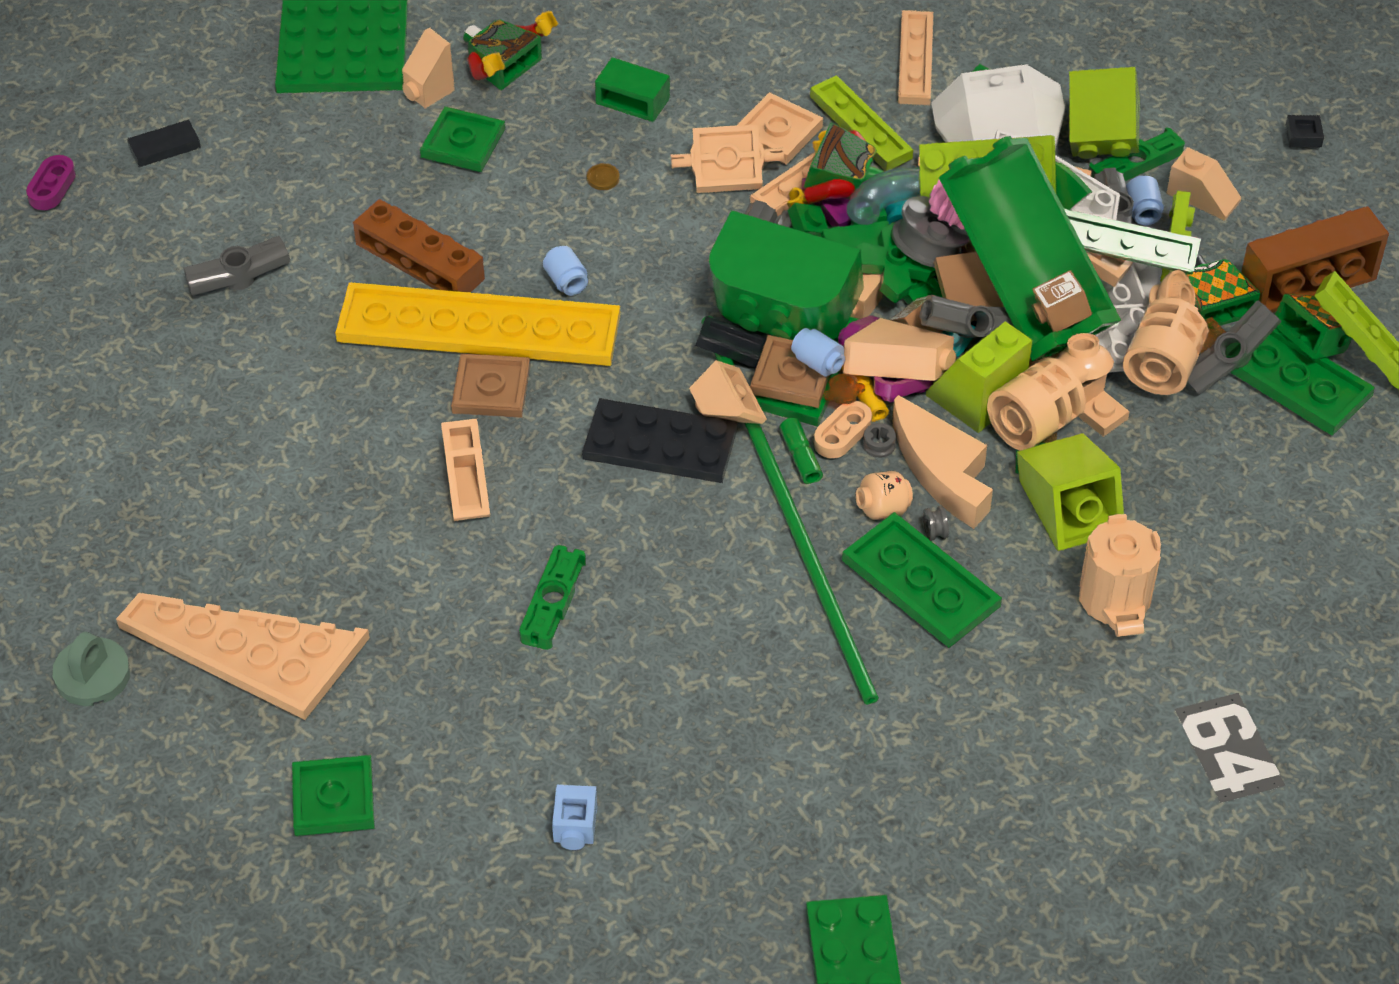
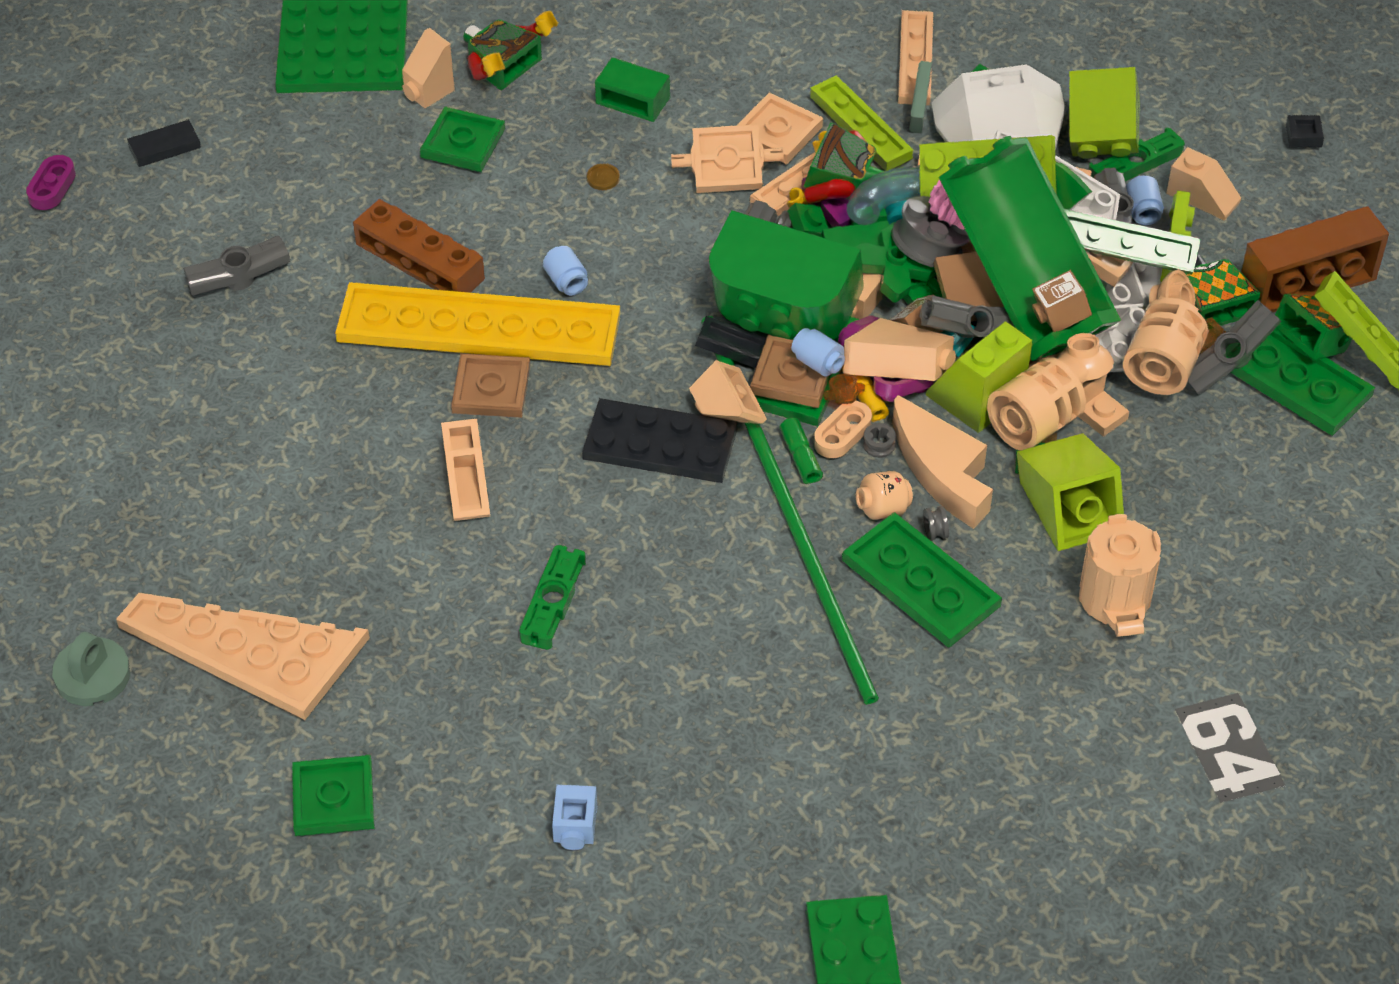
none -> sand green tile [909,61,932,134]

